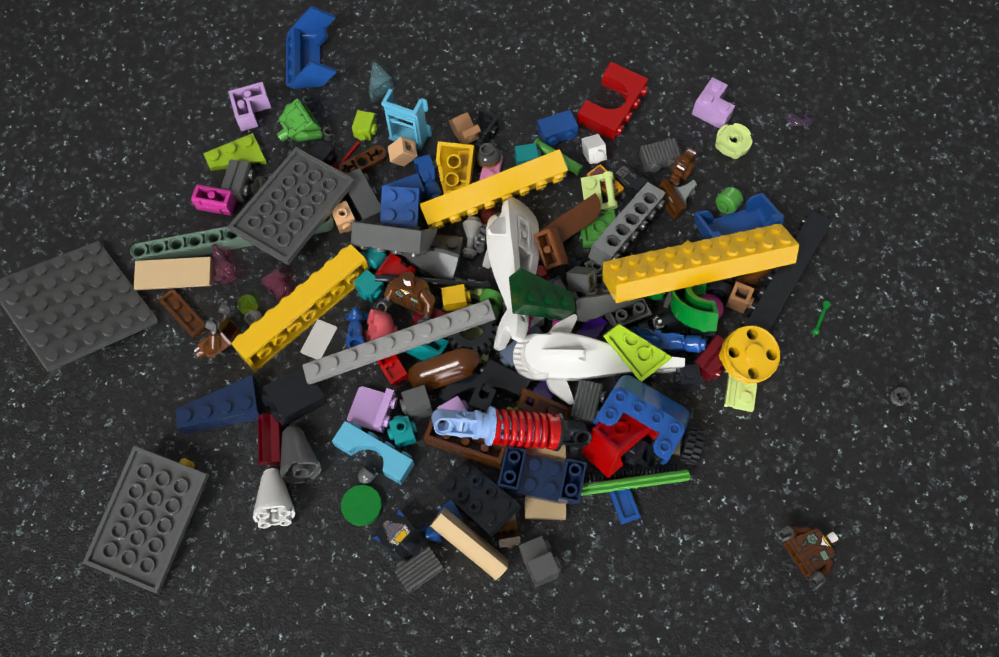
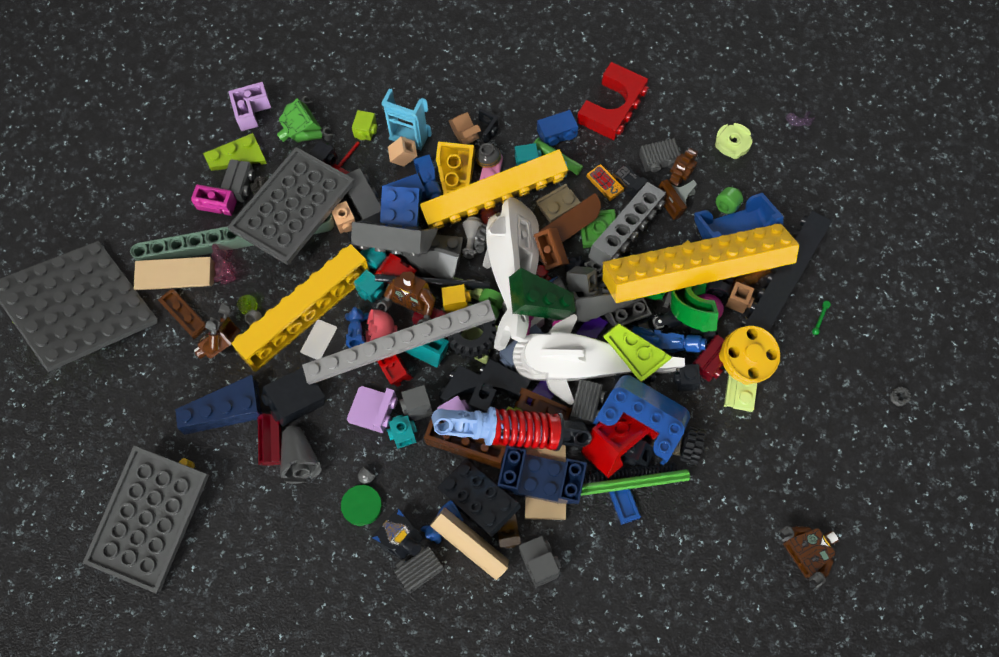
white cone [253,468,295,528] -> none
clear pink piece [260,268,293,301] -> none
blue windscreen [286,6,337,89] -> none
medium azure arch [332,421,414,485] -> none
reddish brown beam [339,145,386,174] -> none
clear light blue slope [369,62,393,102] -> none
reddish brown brick [408,348,482,392] -> none
white brick [581,134,607,164] -> none
yellowish green plate [581,171,618,211] -> none
lavender brick [692,77,735,129] -> none
none -> dark tan plate [536,184,581,223]

